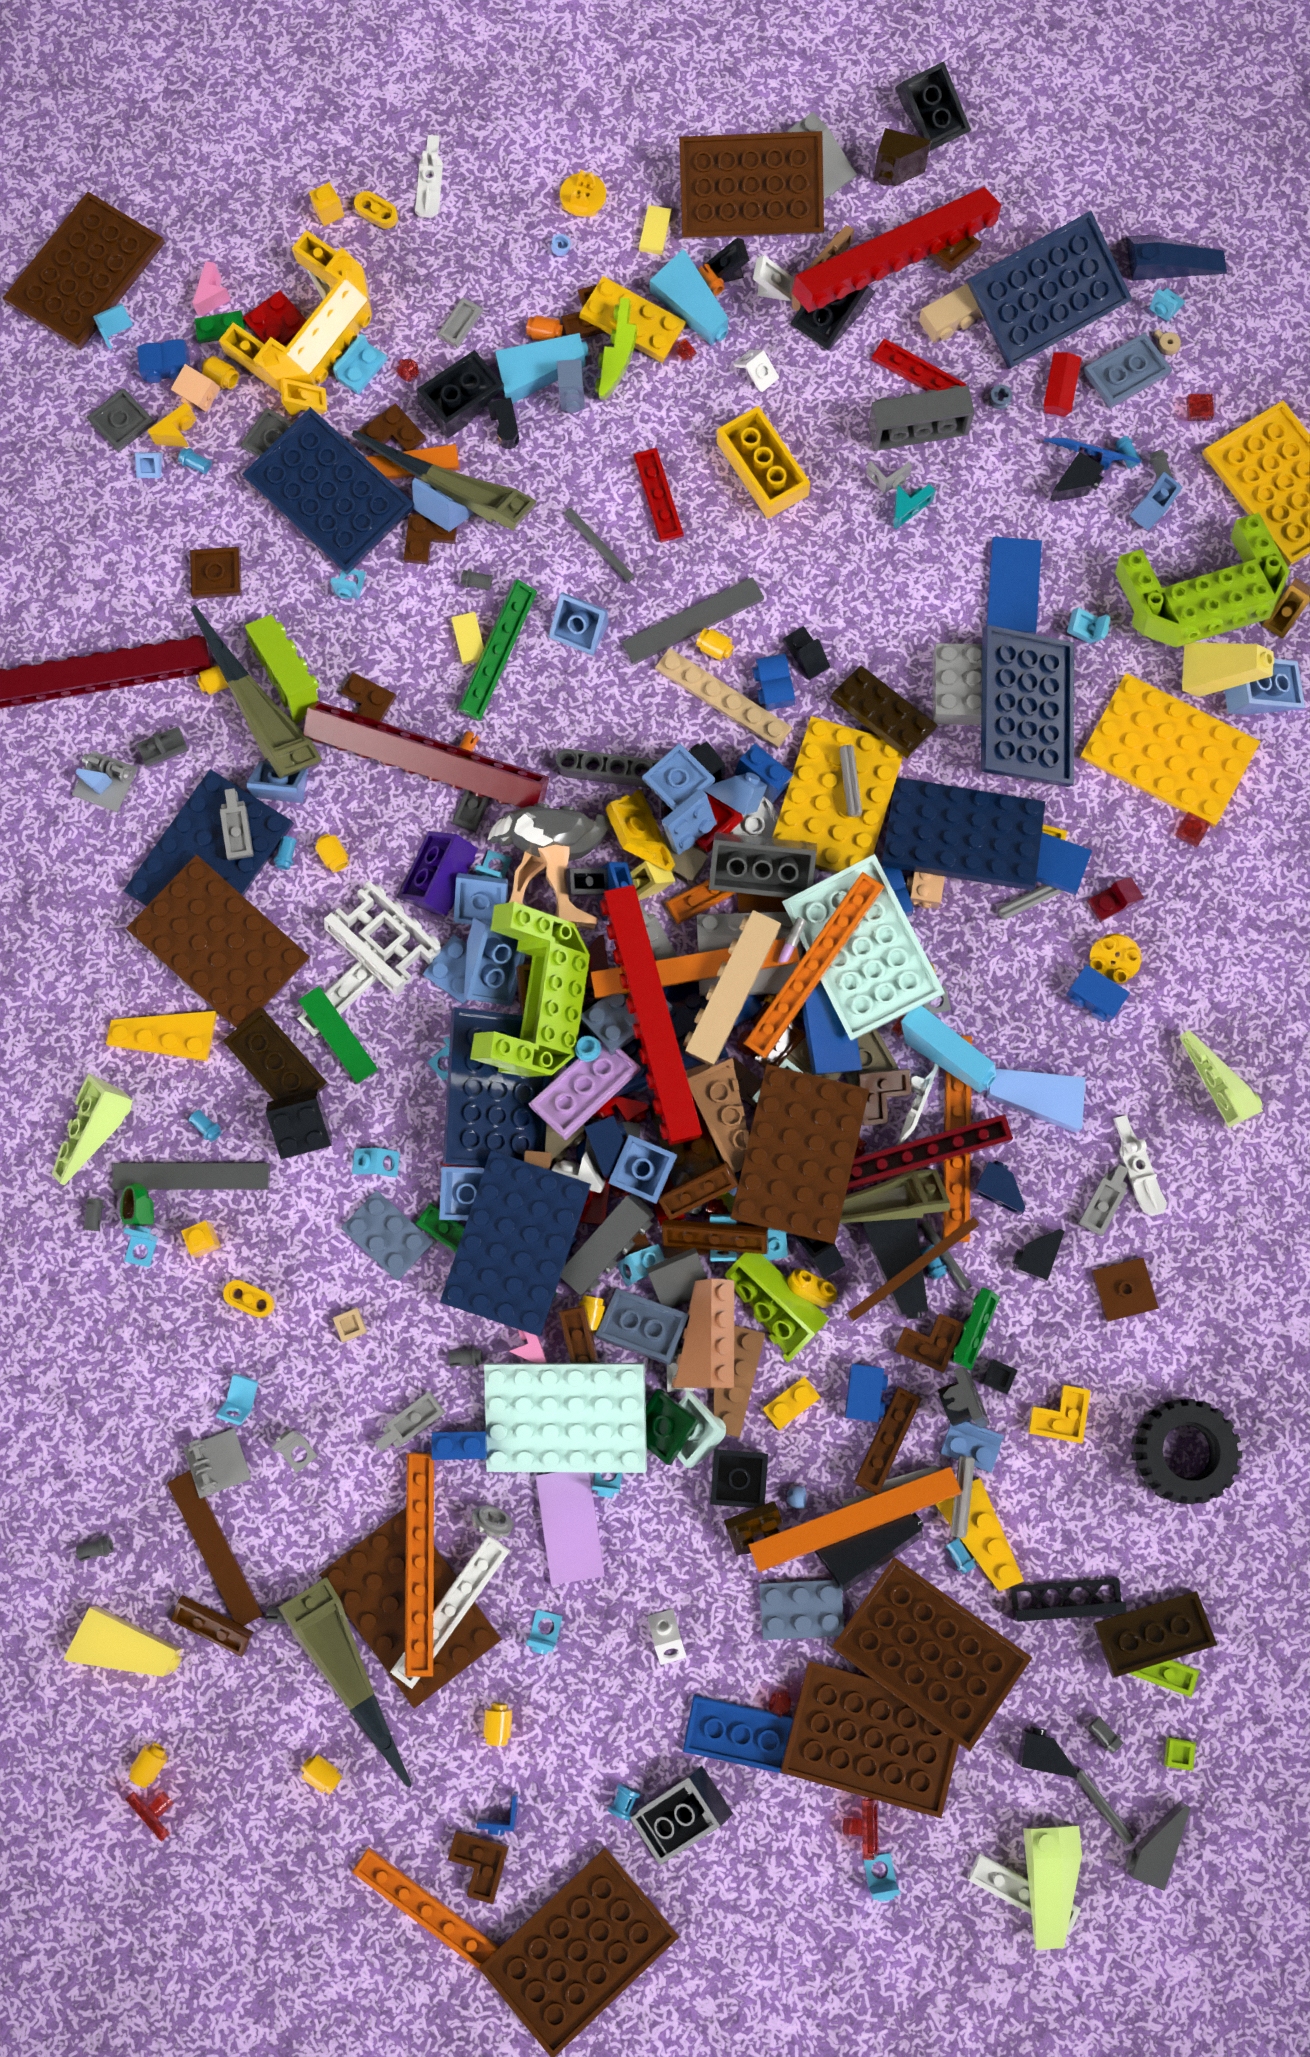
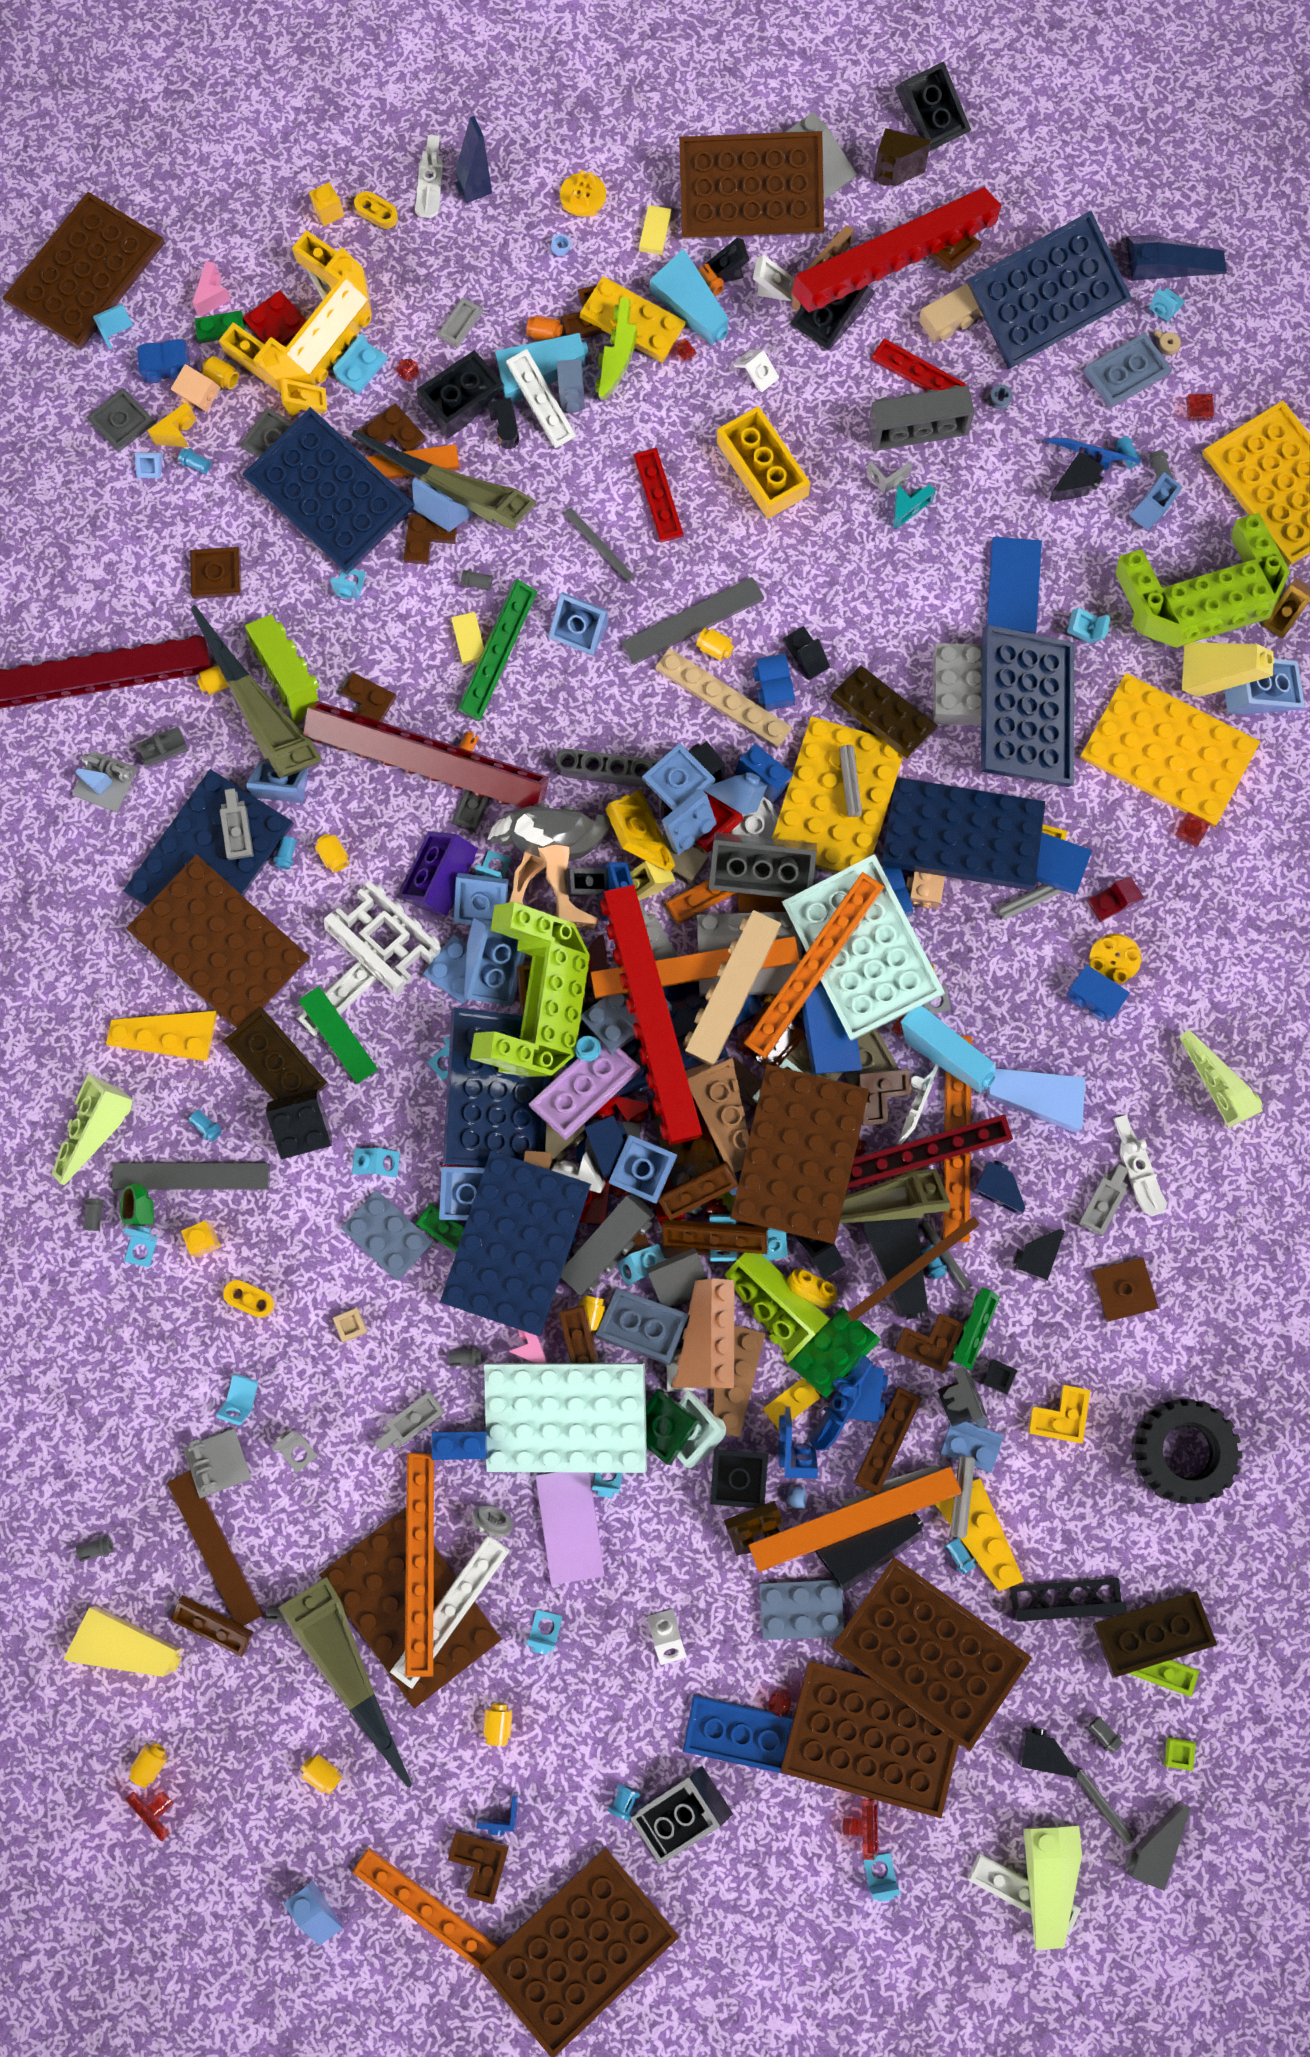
light grey piece [778,917,807,963] -> none
red piece [1043,352,1082,417] -> none
none -> medium blue slope [284,1879,343,1946]
none -> dark blue wedge [454,116,492,203]
none -> white tile [506,349,576,449]
none -> blue bracket [778,1406,818,1479]
none -> green plate [788,1306,881,1398]
none -> blue piece [809,1355,873,1451]

